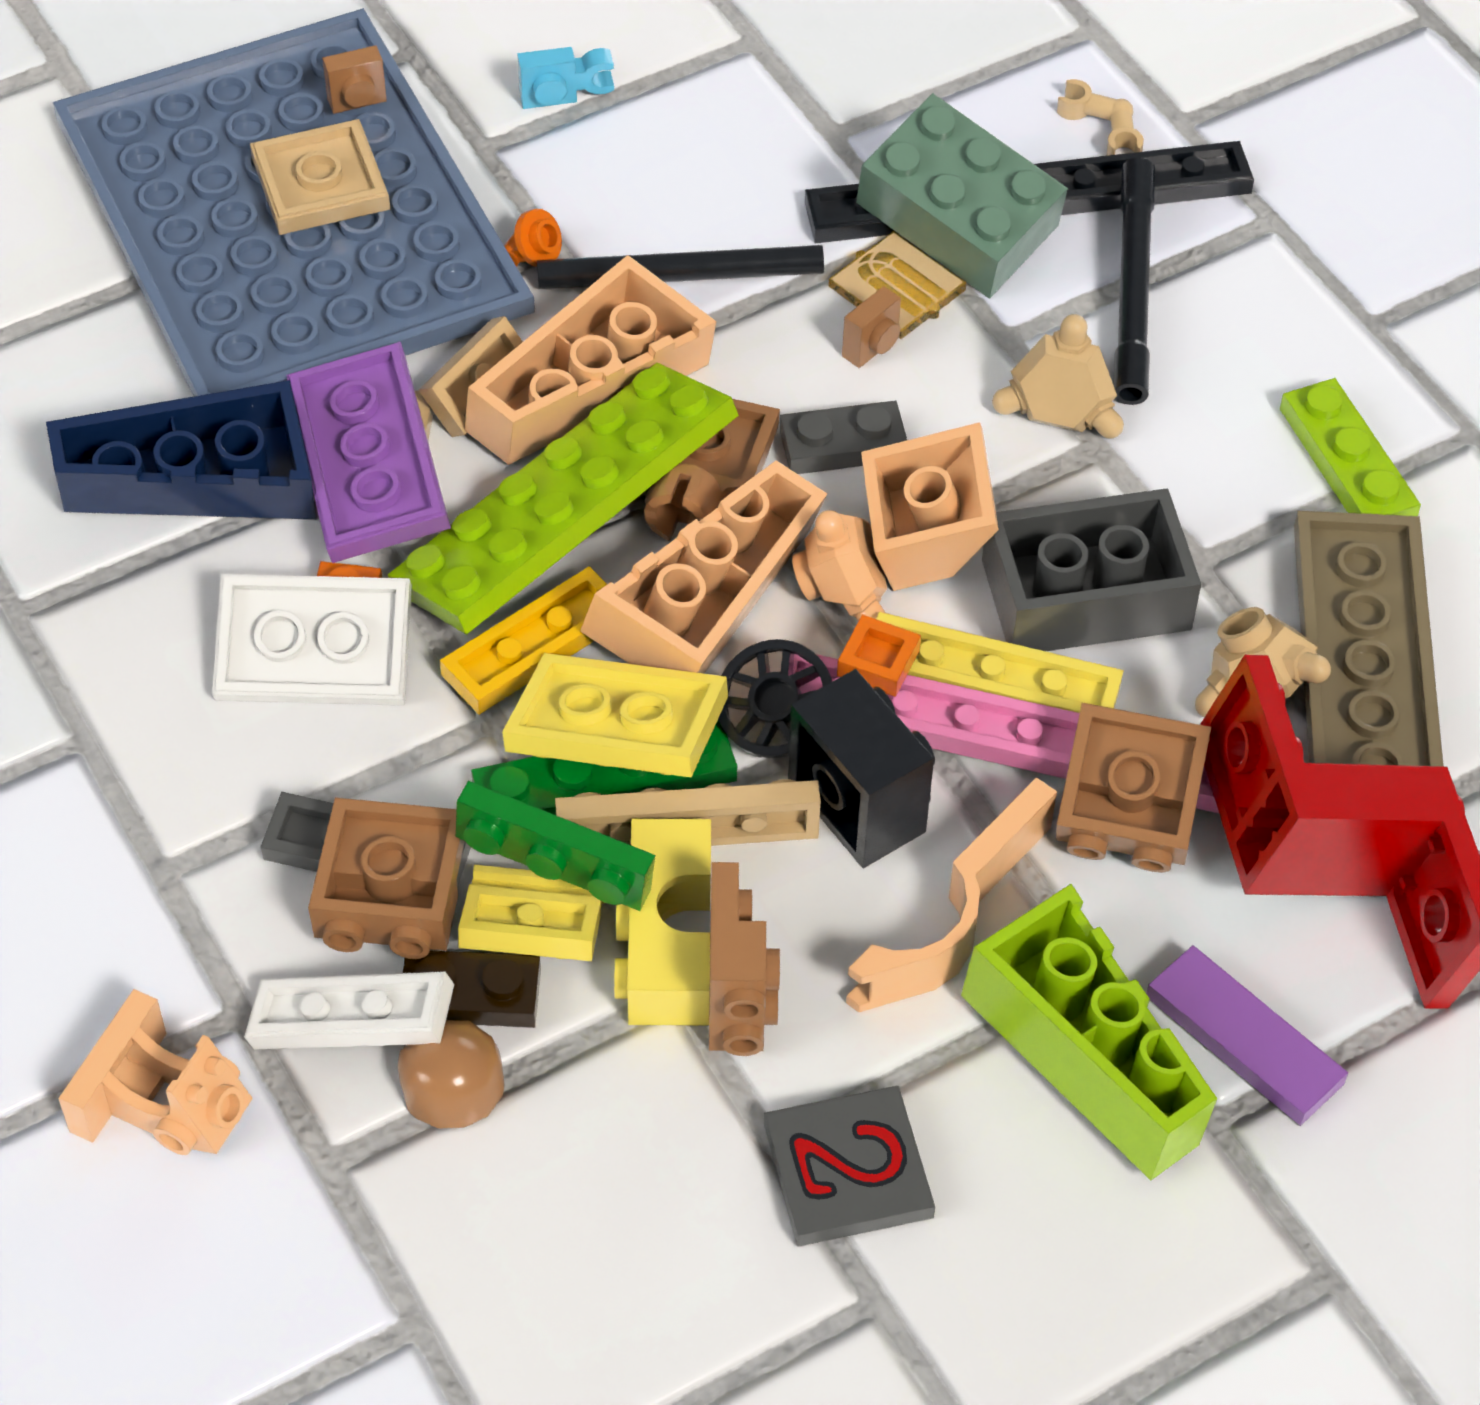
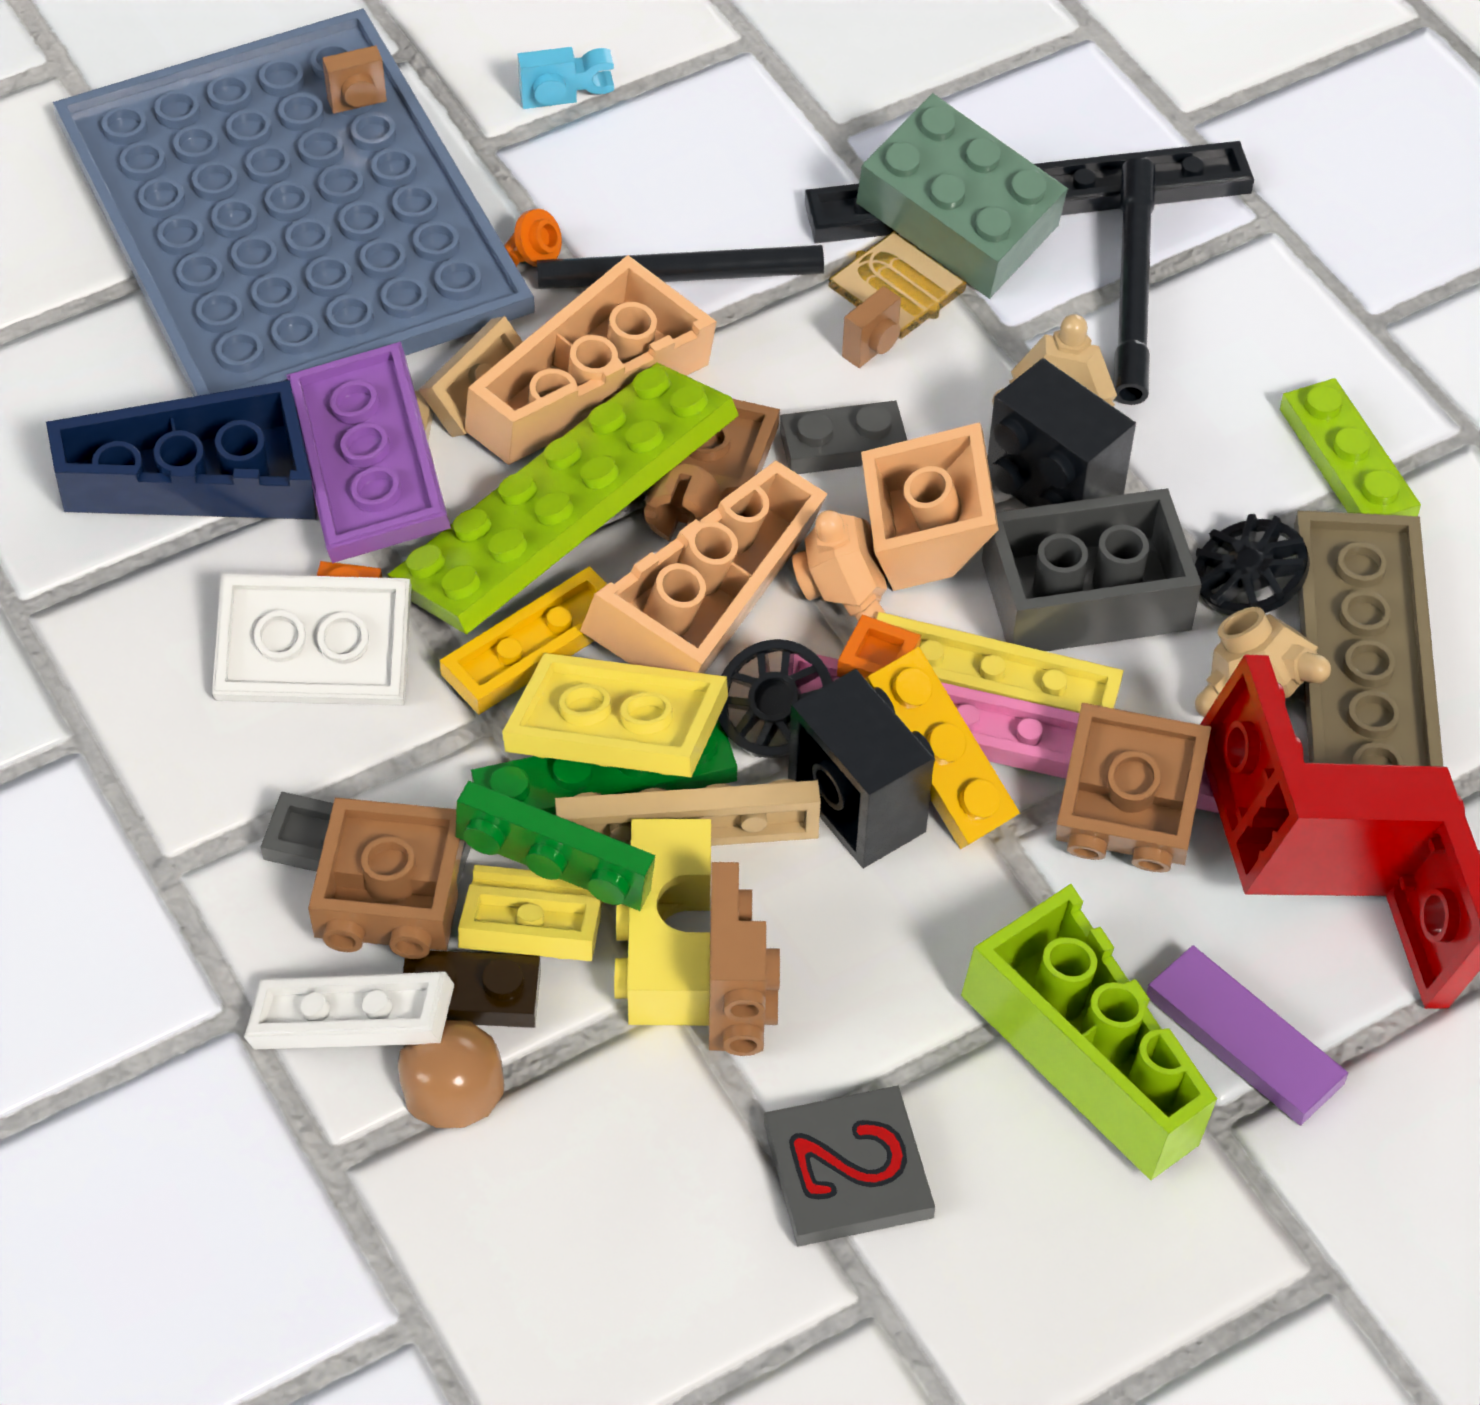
light nougat tile [58,989,253,1155] -> none
tan tile [250,119,390,235] -> none
light nougat piece [846,777,1057,1012] -> none
tan arm [1057,79,1144,156] -> none
none -> yellow plate [865,647,1020,849]
none -> black brick [987,358,1136,508]
none -> black wheel [1195,514,1310,616]

